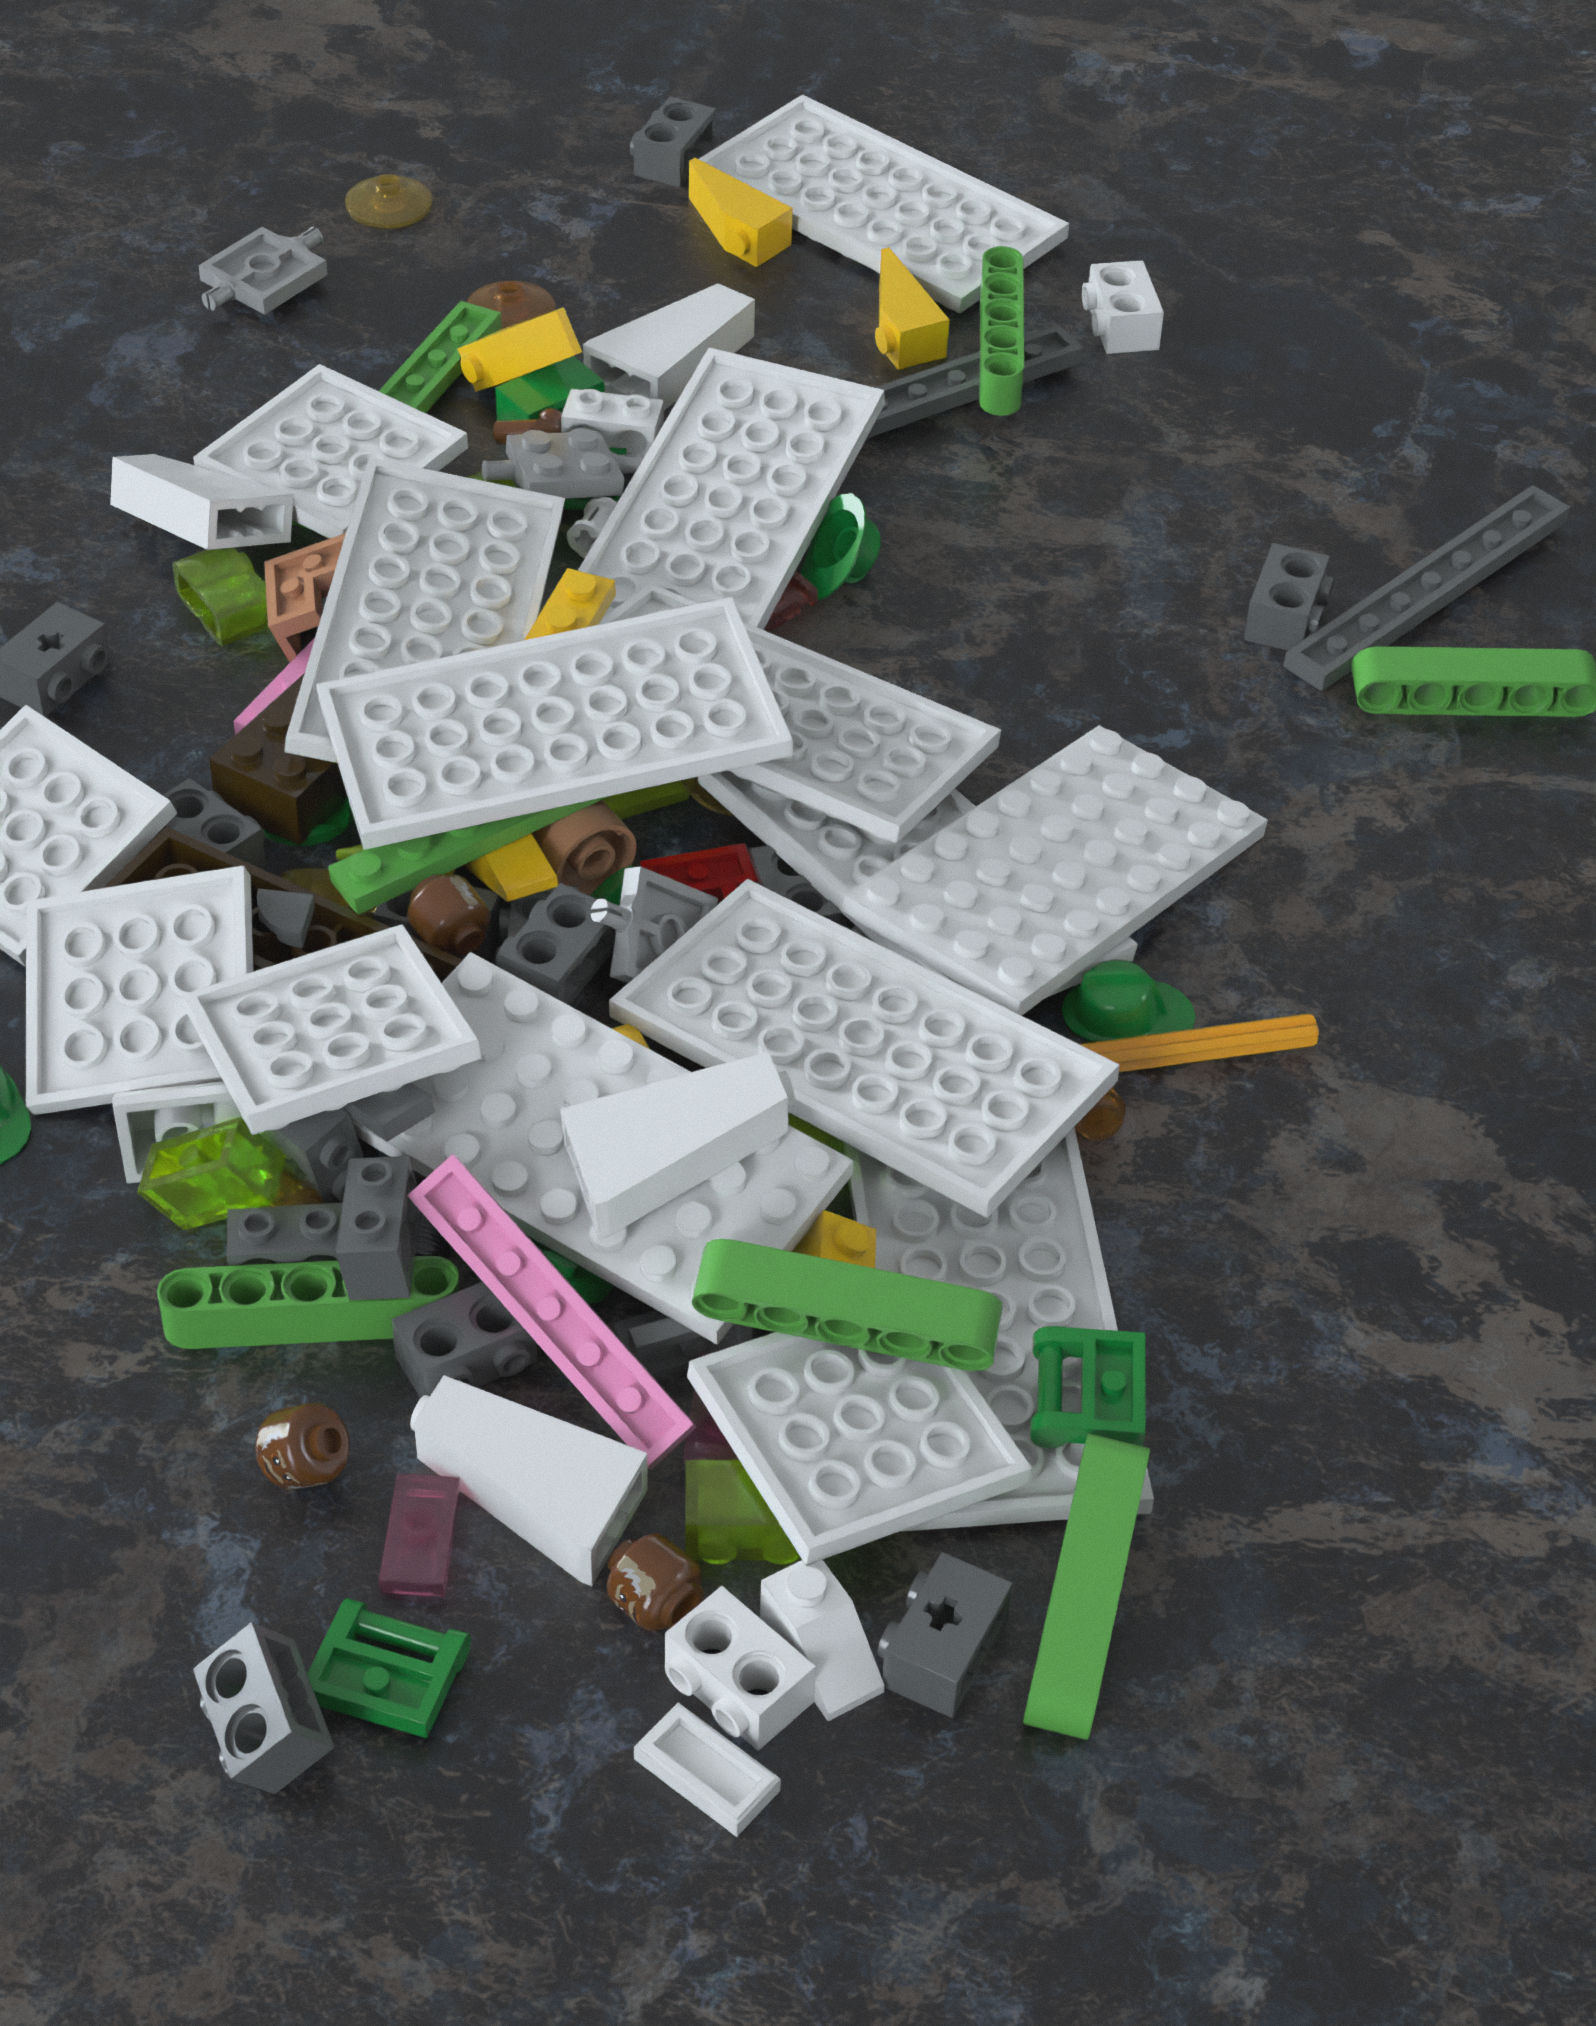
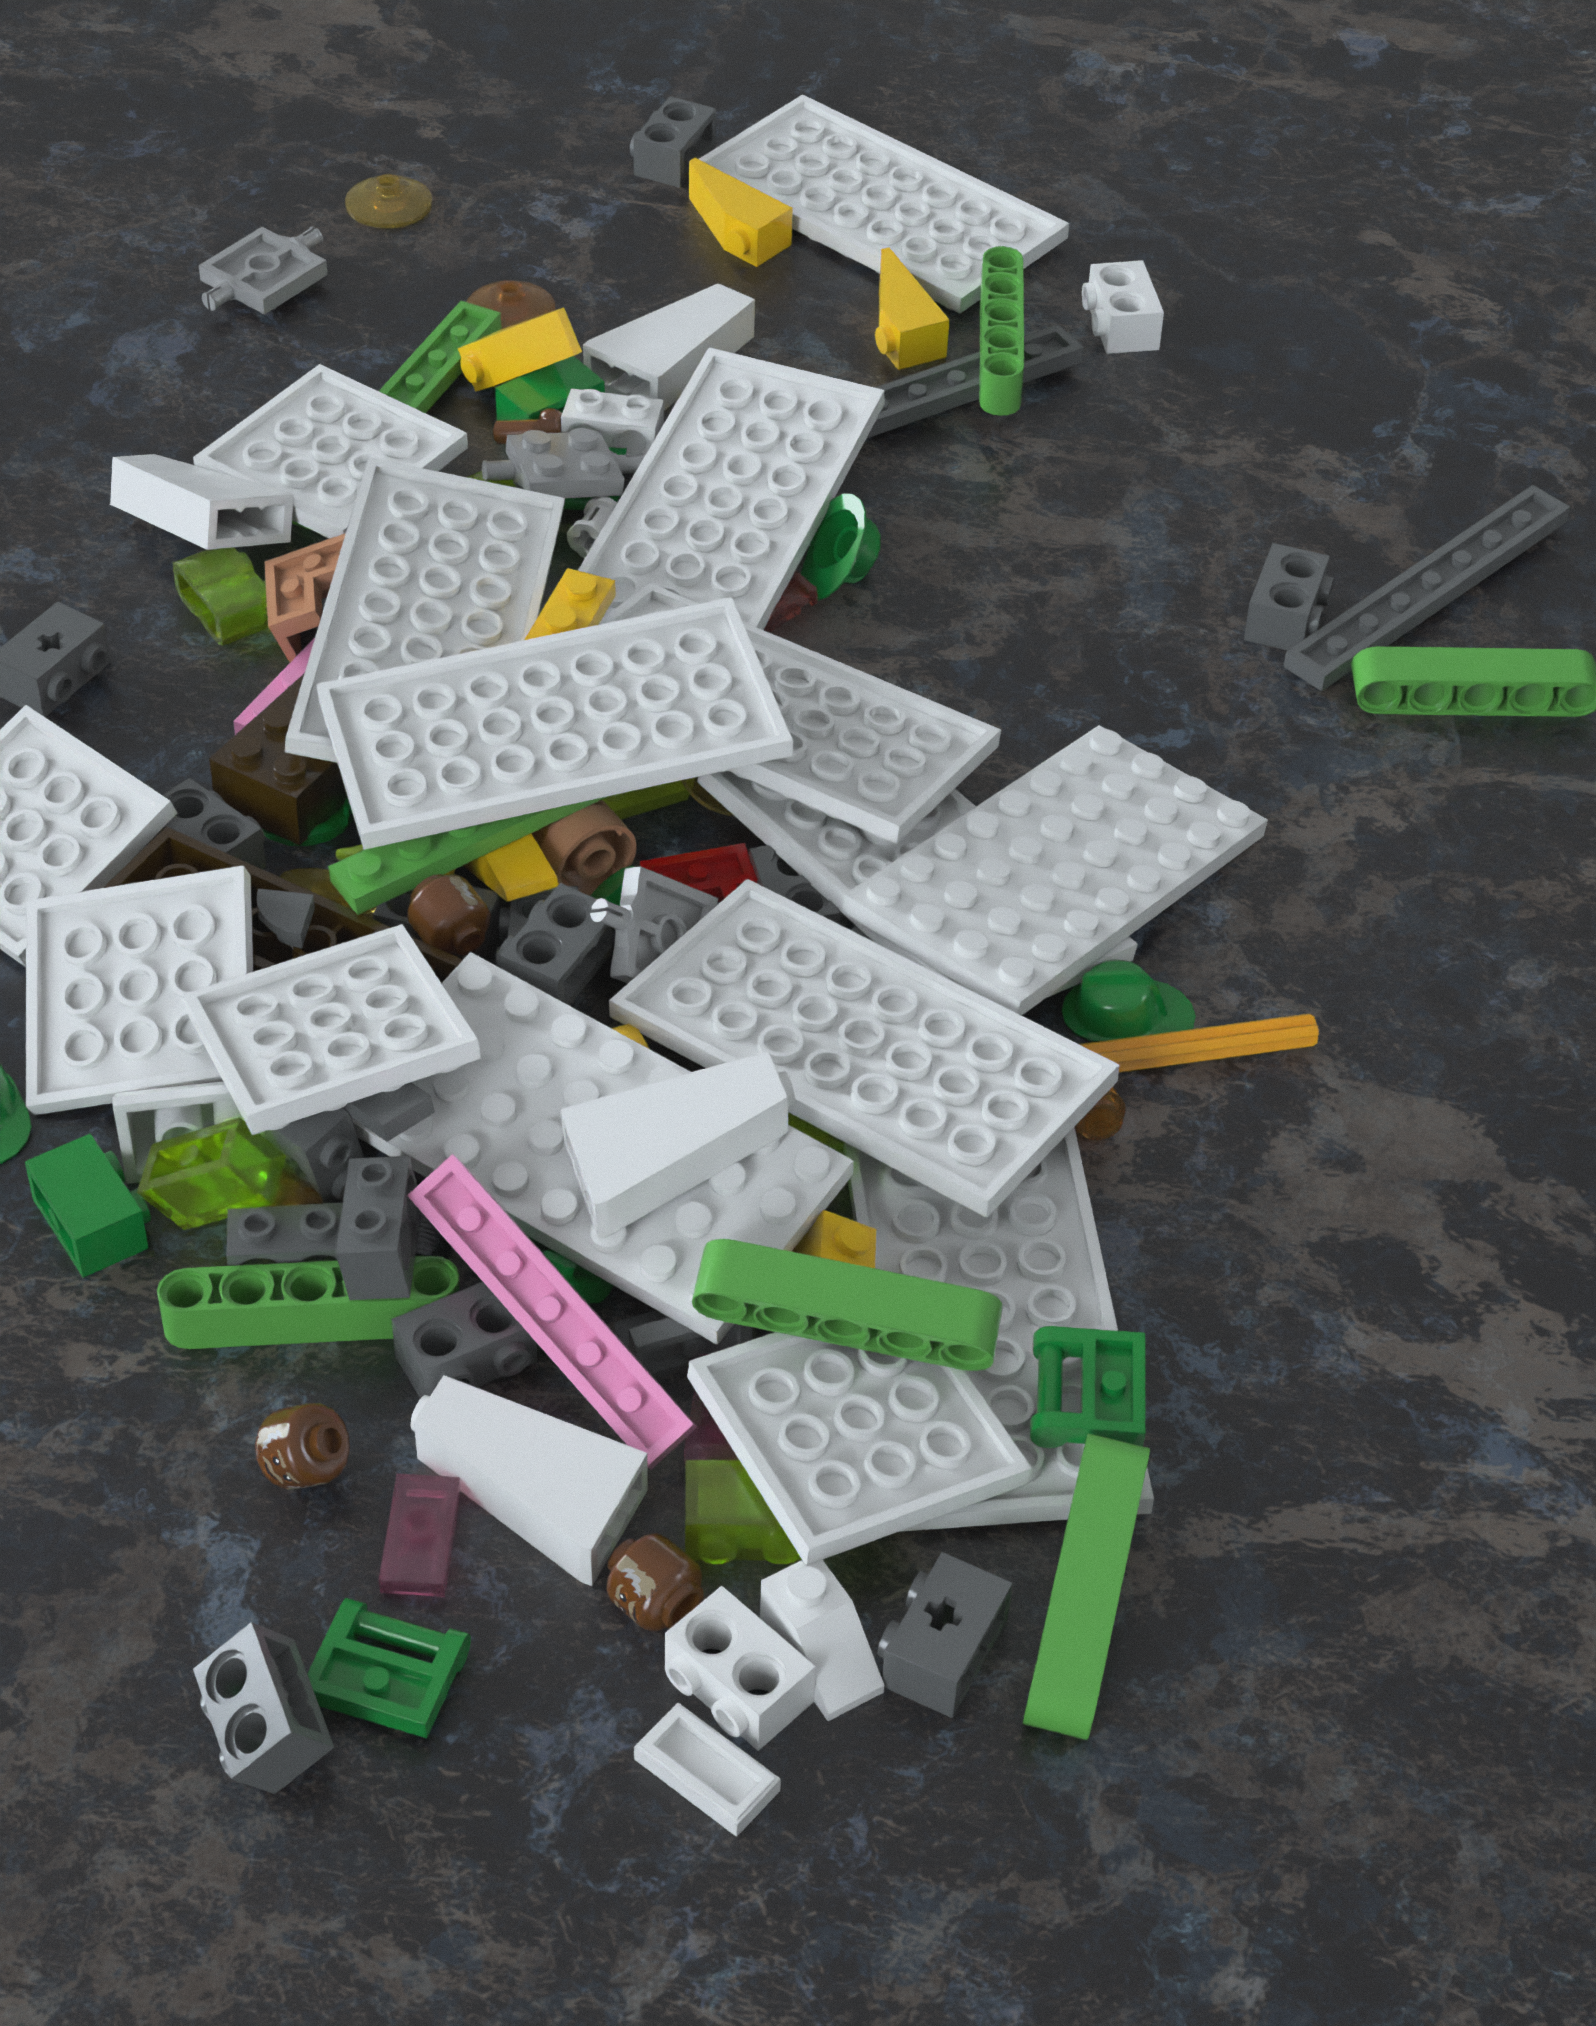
none -> green brick [25,1133,151,1278]

